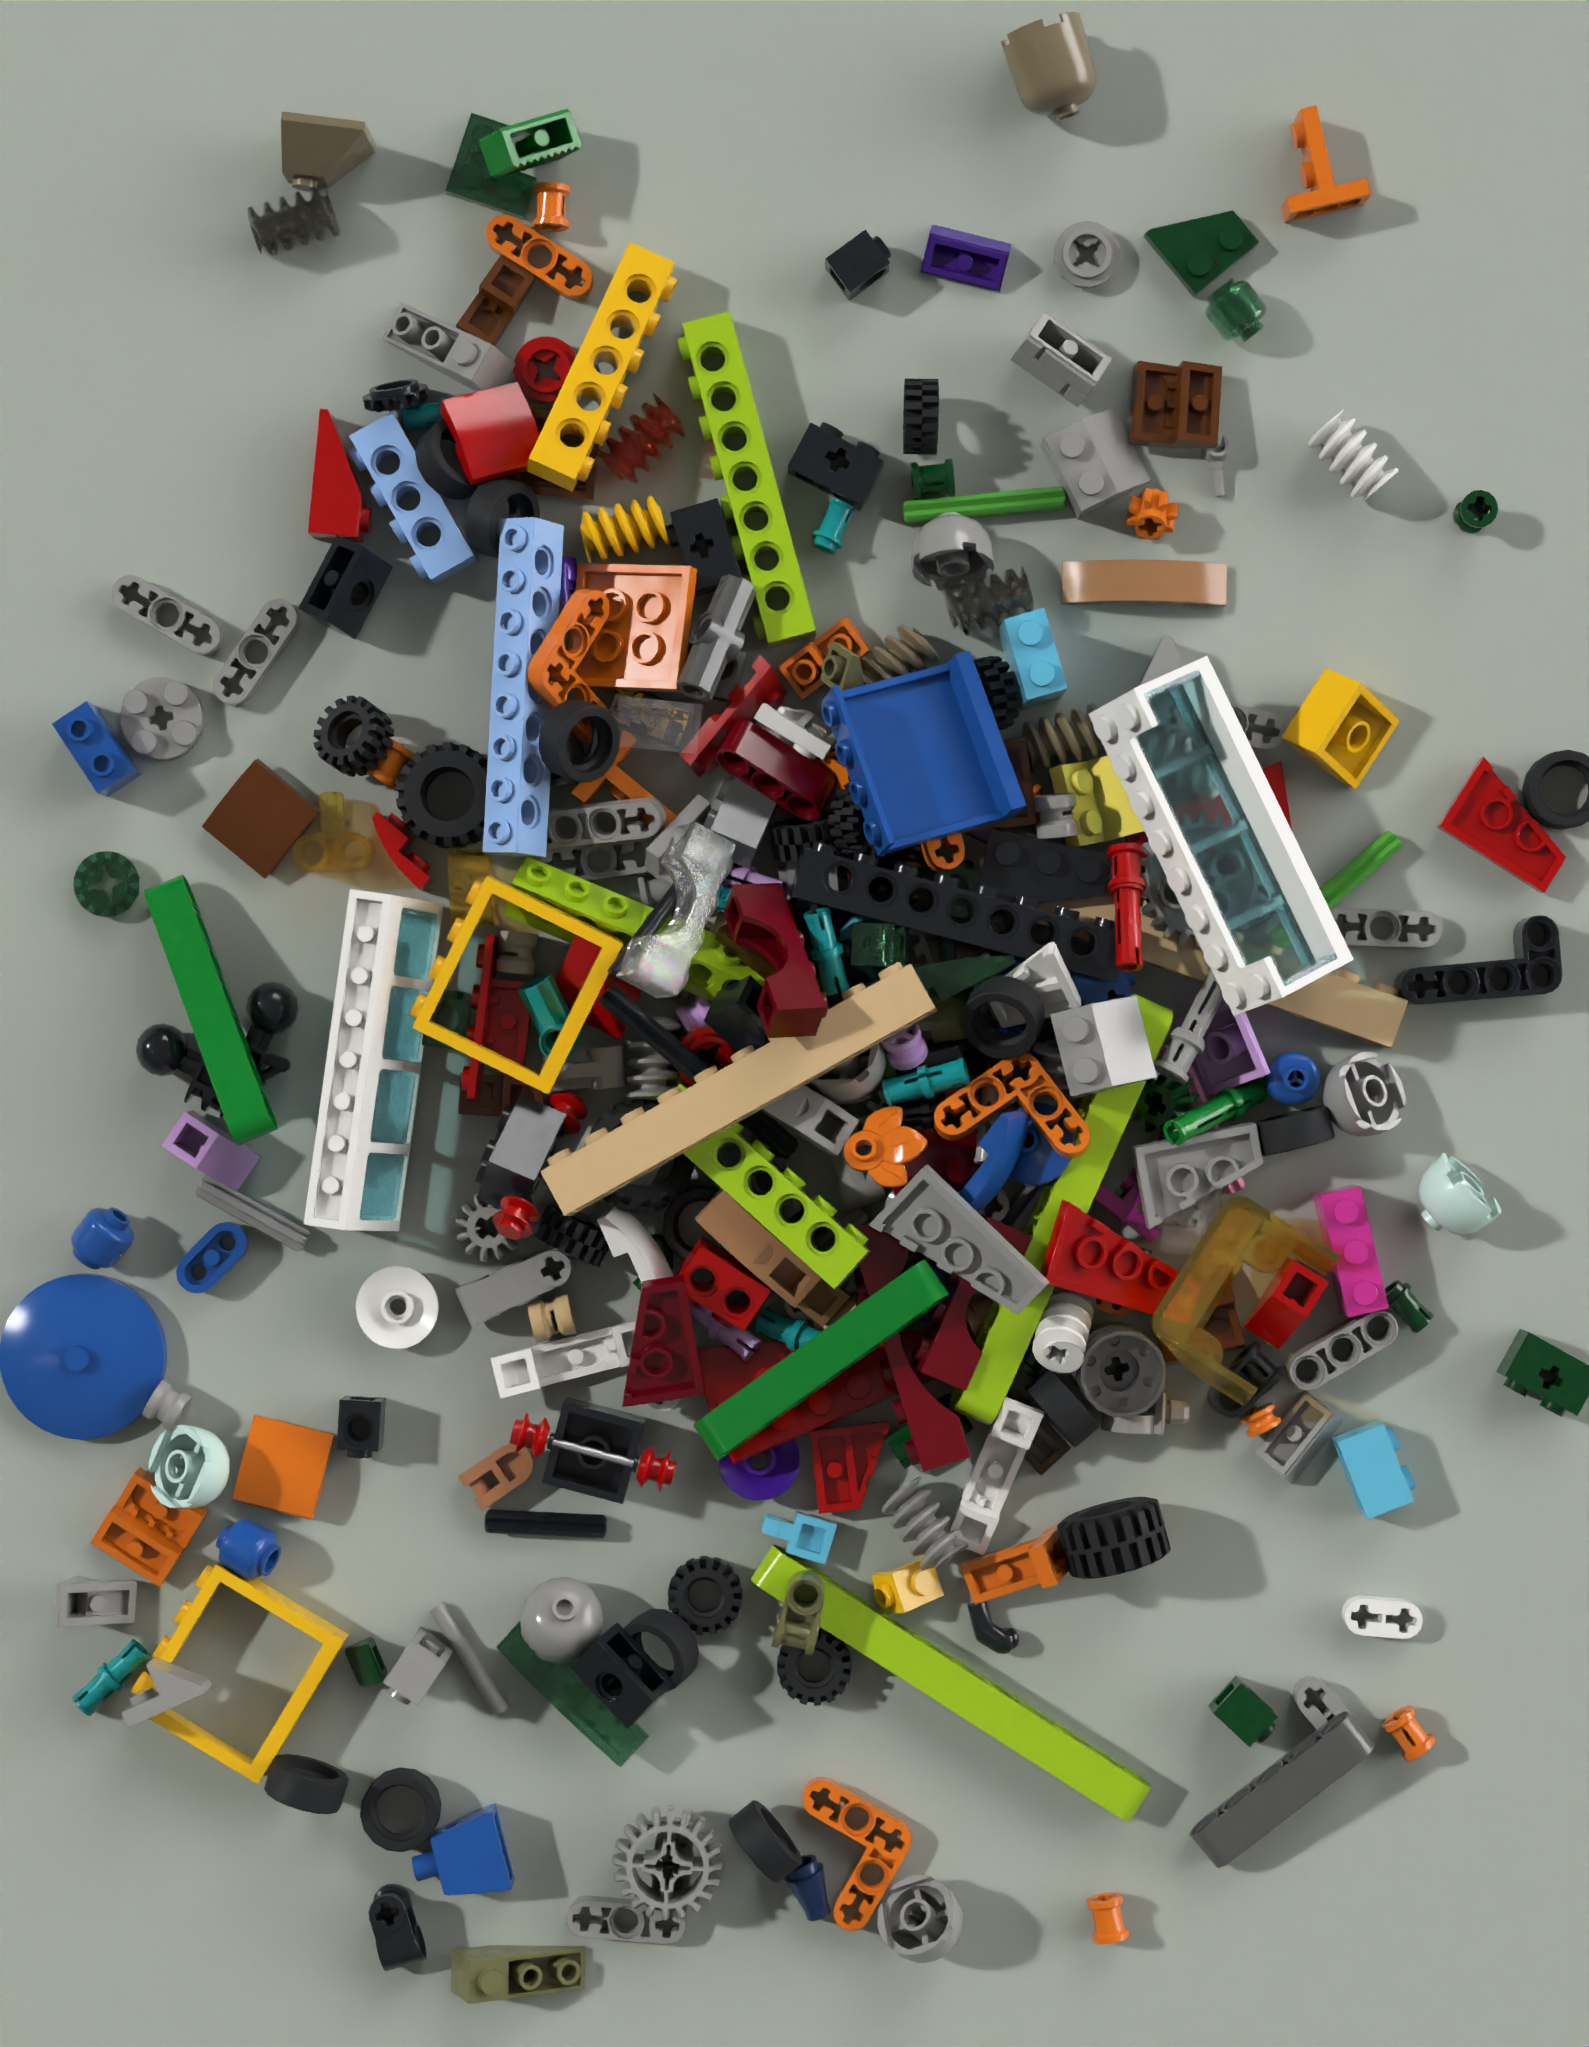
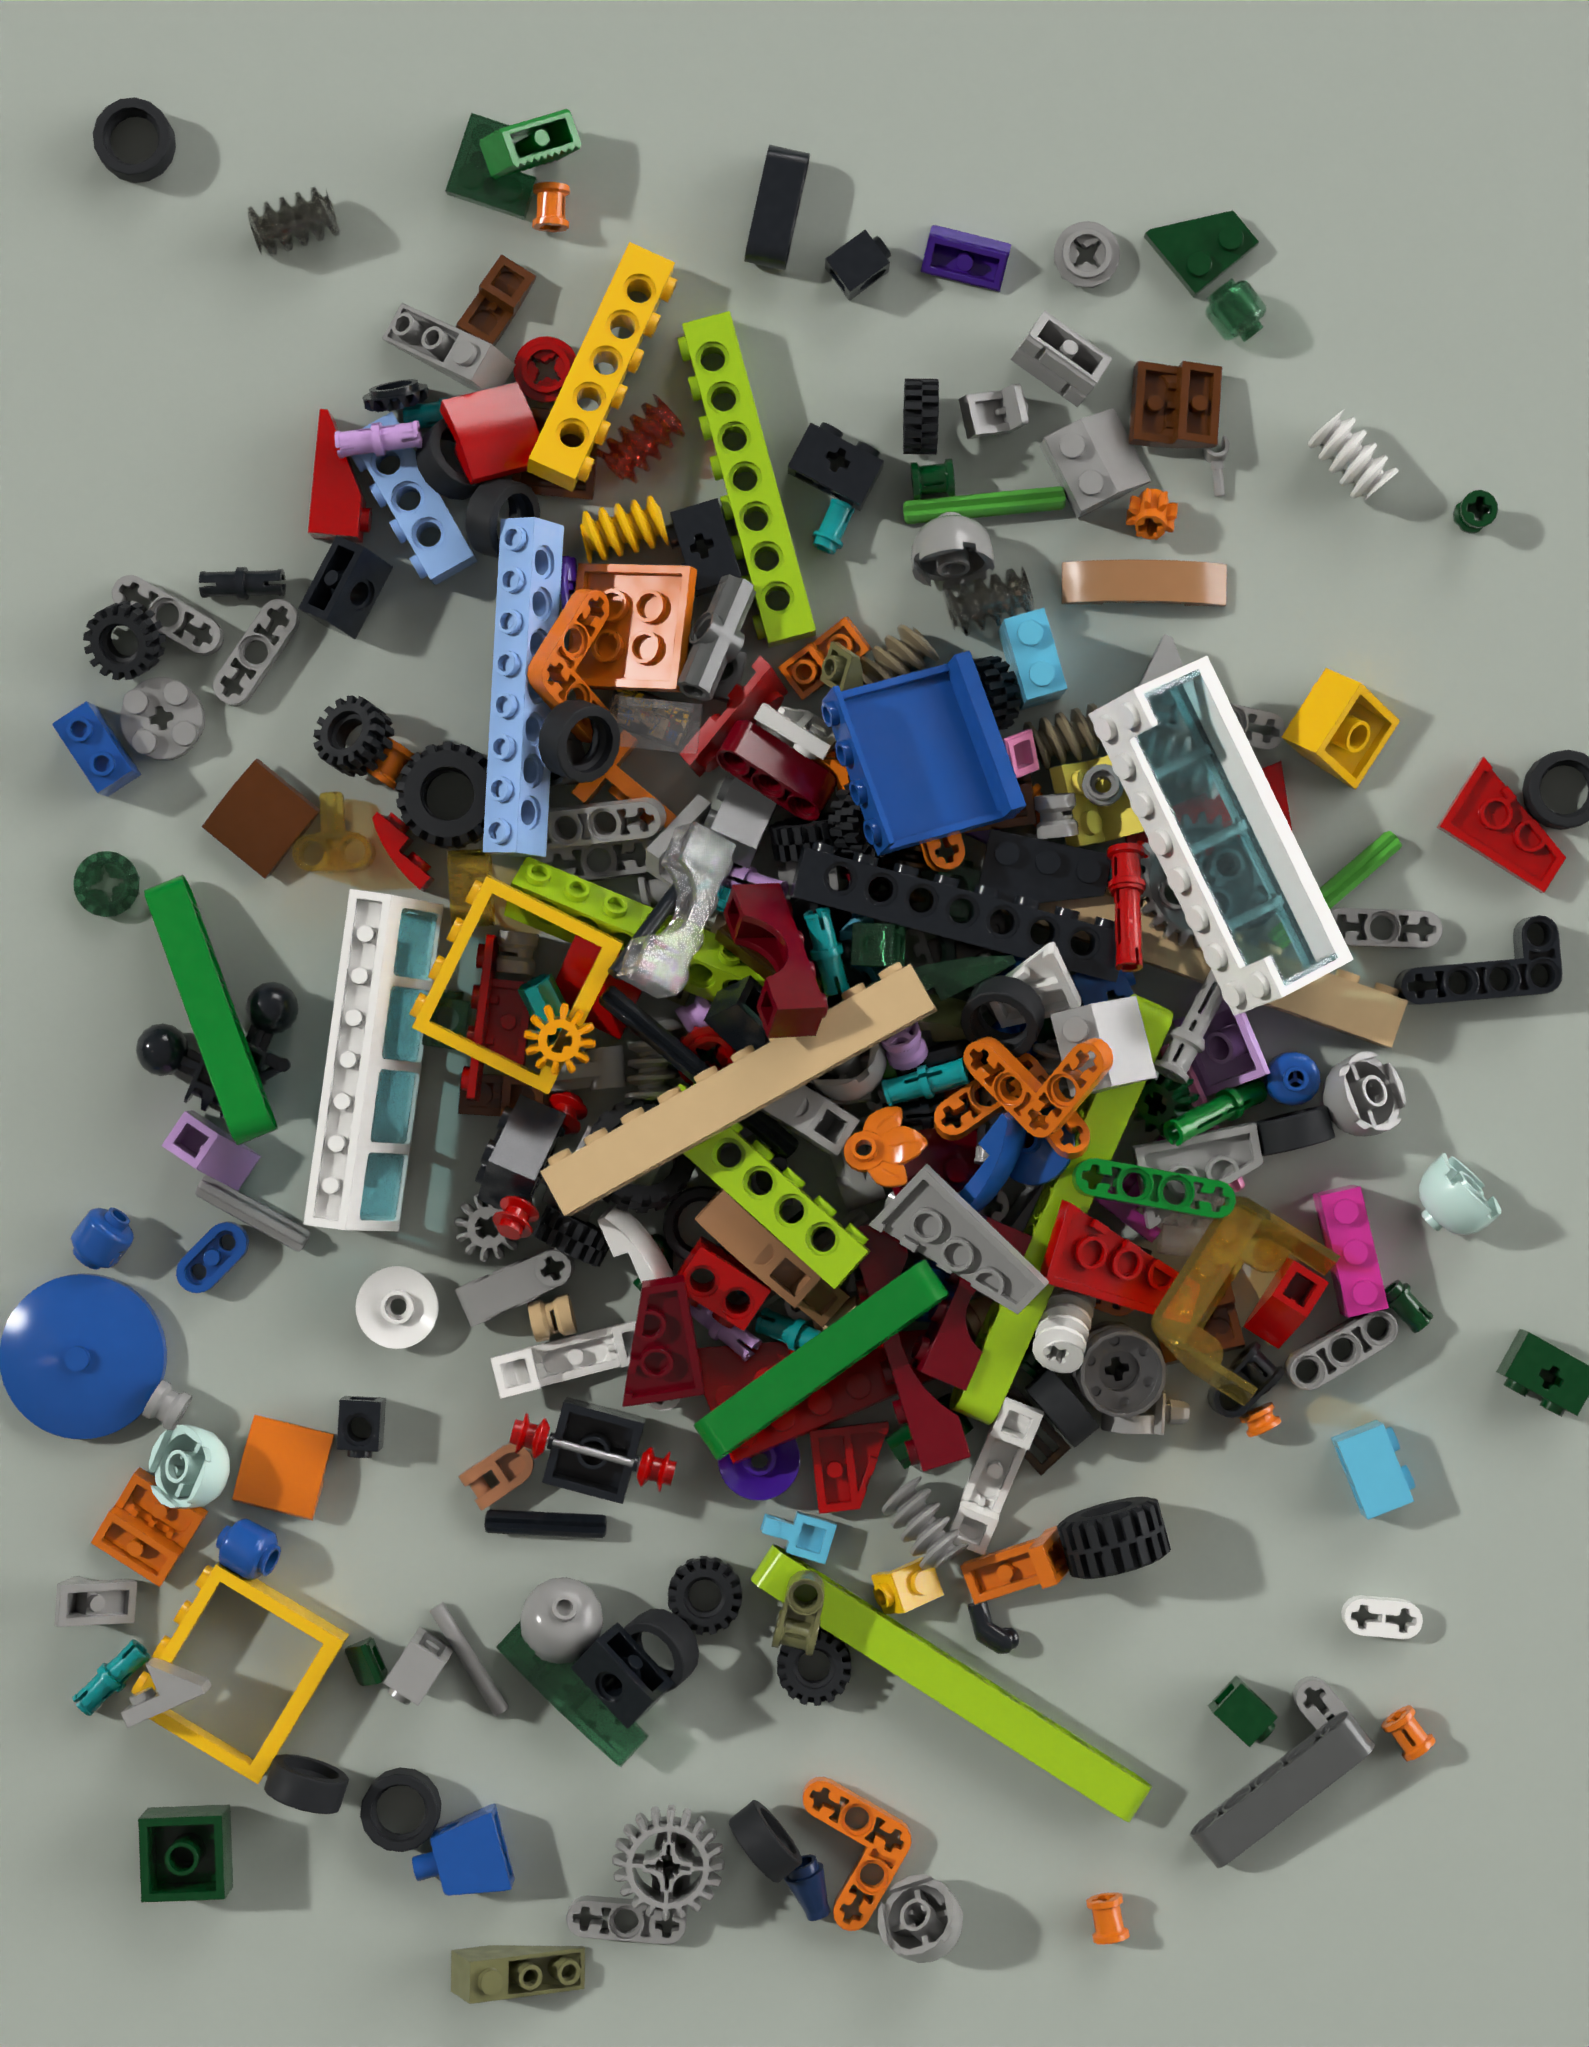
dark tan slope [281,111,376,192] -> none
black piece [368,1884,427,1971] -> none
orange beam [486,215,593,301] -> none
dark tan cylinder [1001,12,1097,121] -> none
light grey slope [1254,1390,1343,1484] -> none
orange bracket [1281,105,1371,223] -> none
none -> black tyre [83,601,166,680]
none -> black tyre [93,97,176,183]
none -> dark green brick [138,1804,233,1903]
none -> black pin [199,567,286,600]
none -> lavender pin [335,420,422,458]
none -> light orange gear [524,1003,596,1075]
none -> black beam [744,145,810,270]
none -> light grey bracket [958,384,1029,439]
none -> orange beam [963,1037,1113,1138]
none -> bright pink slope [1002,729,1040,778]
none -> green beam [1072,1158,1236,1219]
none -> light grey plate [1082,764,1124,806]

